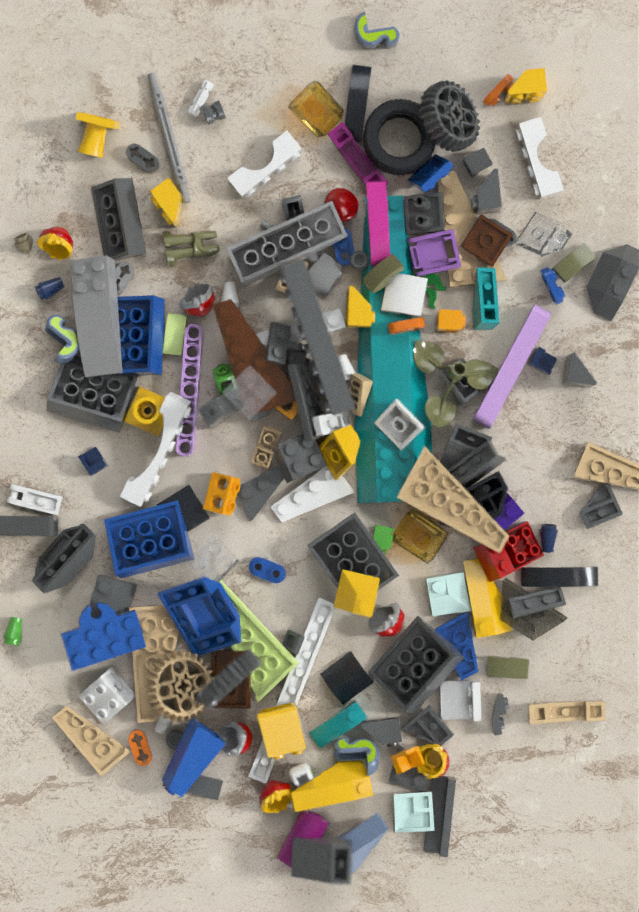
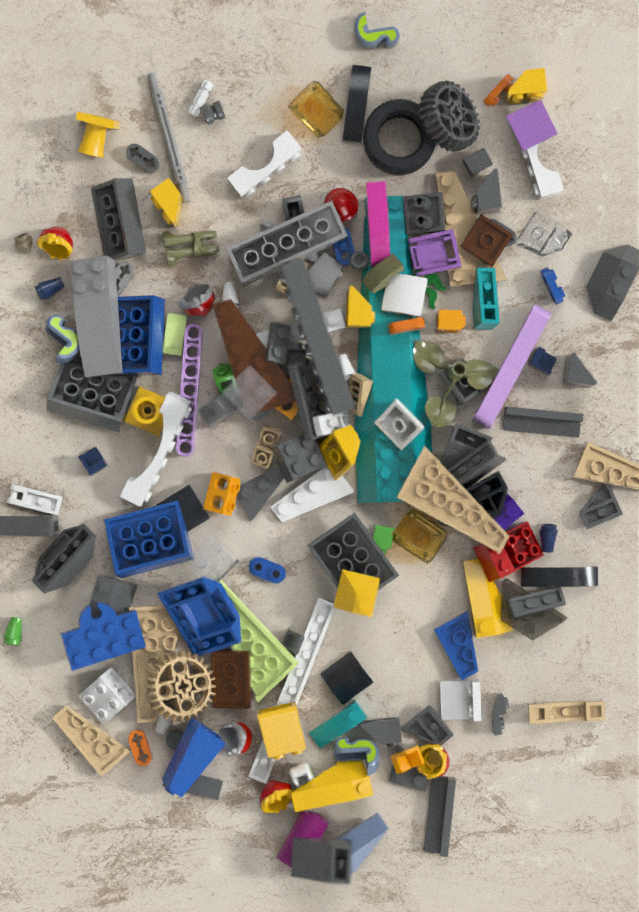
dark grey gear [197,650,261,709] -> none
magenta slope [327,122,389,186] -> none
light grey hair [368,603,405,637] -> none
dark grey slope [368,616,464,713] -> none
light aqua plate [393,791,434,833] -> none
blue plate [408,154,453,192] -> none
light aqua plate [425,571,472,617] -> none
olive slope [487,655,529,679] -> none
olive slope [552,243,596,283] -> none
none -> dark grey panel [503,407,584,437]
none -> medium lavender tile [506,99,558,152]

